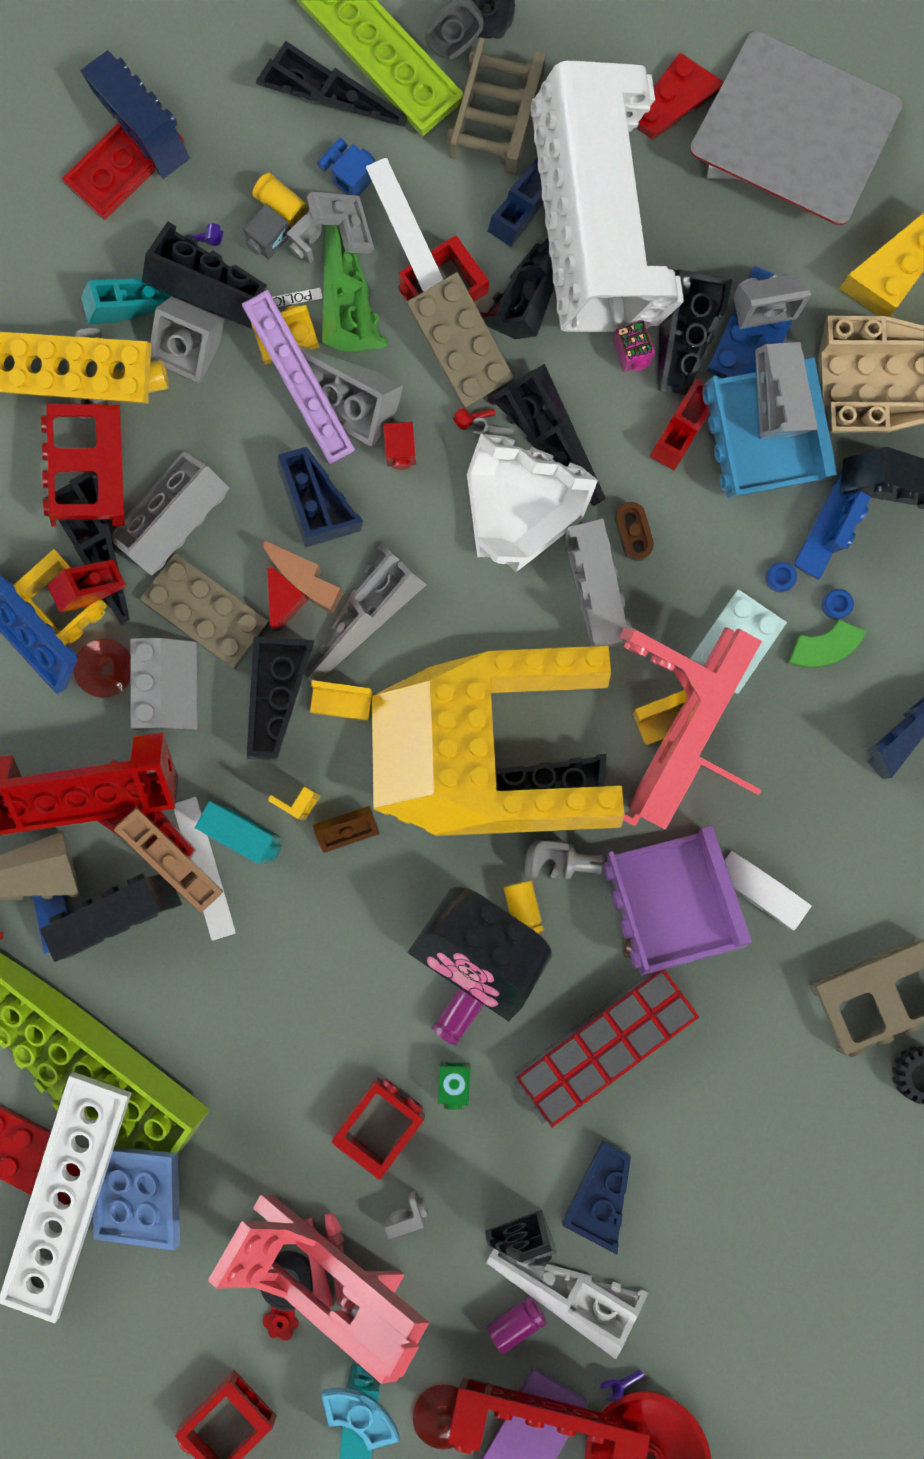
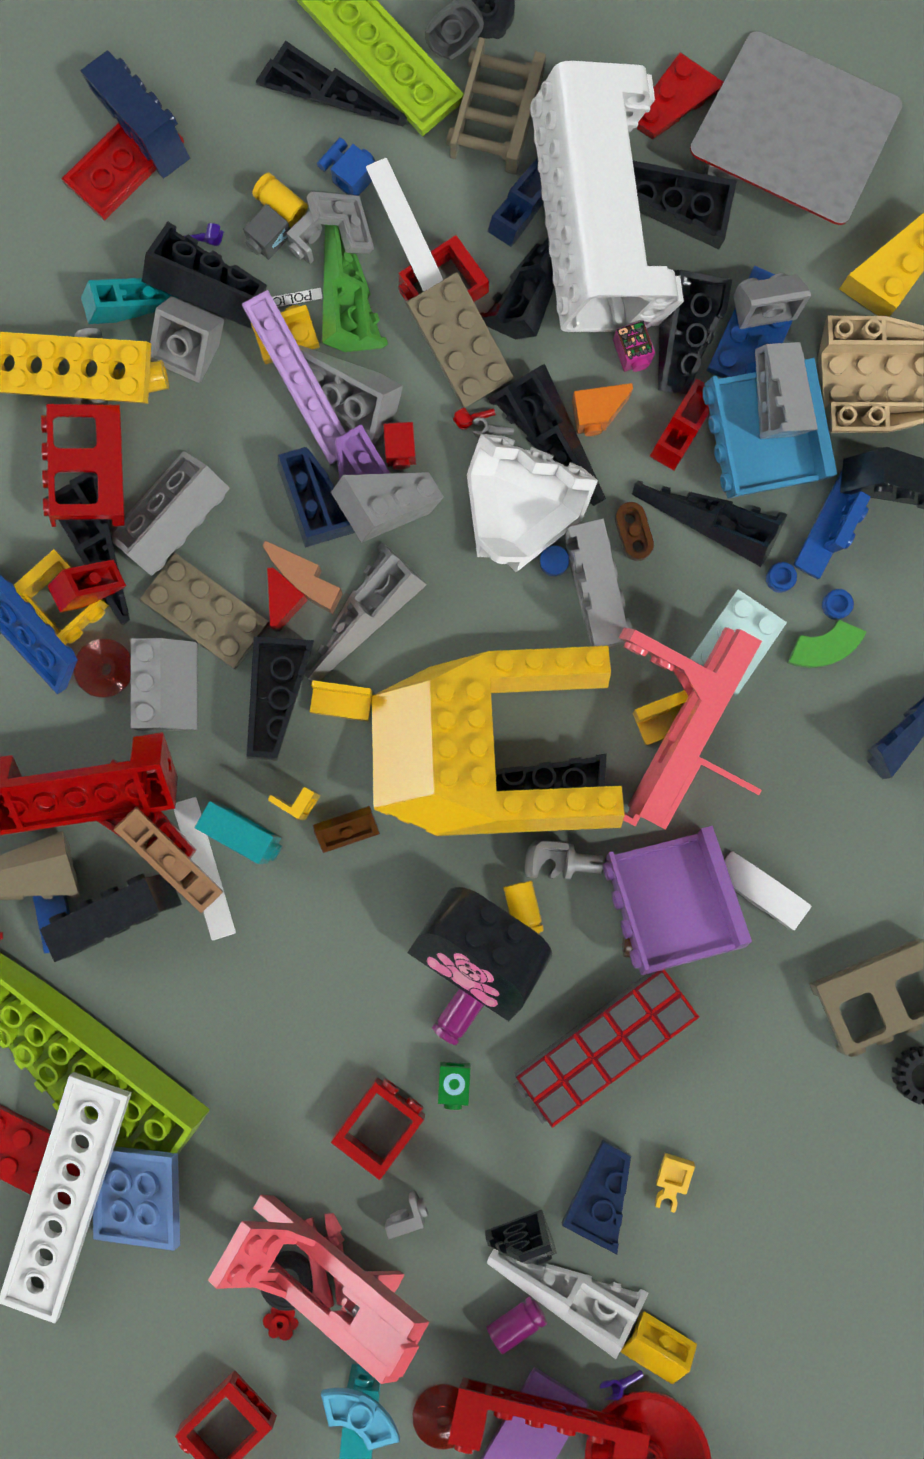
none -> light grey wedge [331,472,444,543]
none -> medium lavender wing [336,424,391,480]
none -> blue tile [540,546,569,577]
none -> orange slope [572,383,633,436]
none -> yellow panel [620,1311,697,1384]
none -> black wedge [632,481,787,567]
none -> black wedge [633,161,737,250]
none -> yellow plate [655,1153,695,1213]

